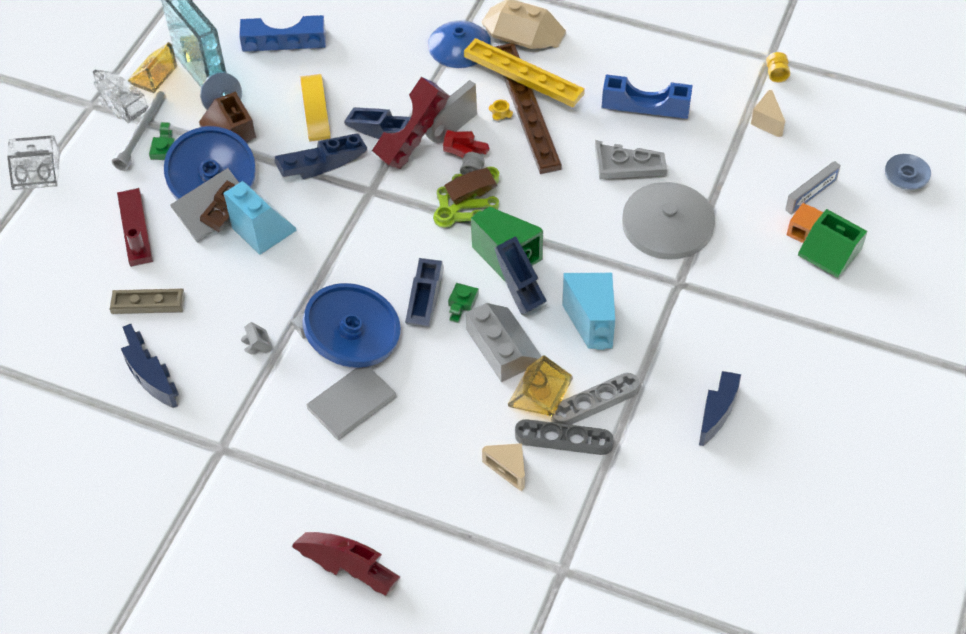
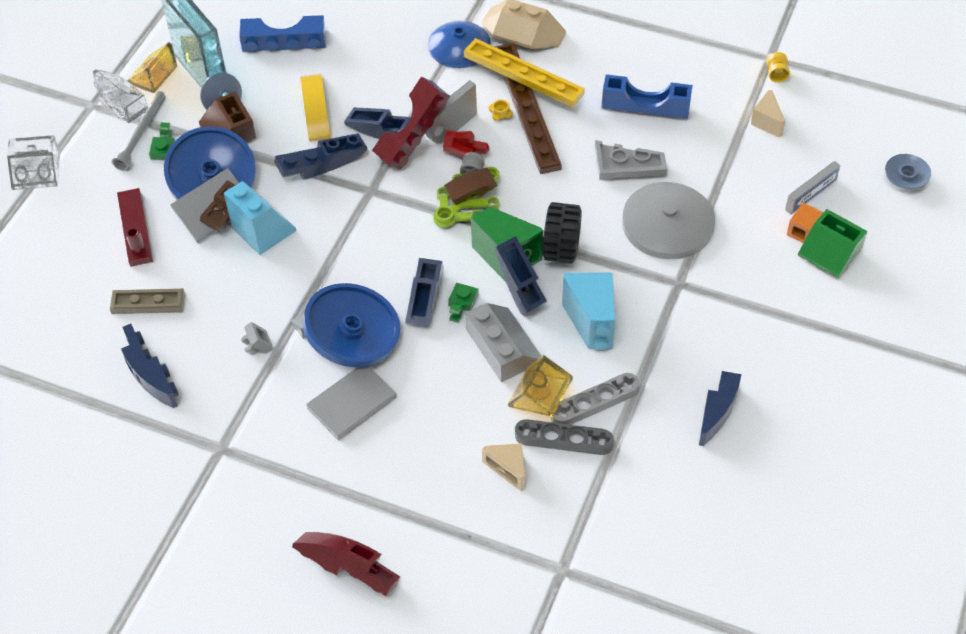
none -> black tyre [542,202,582,264]

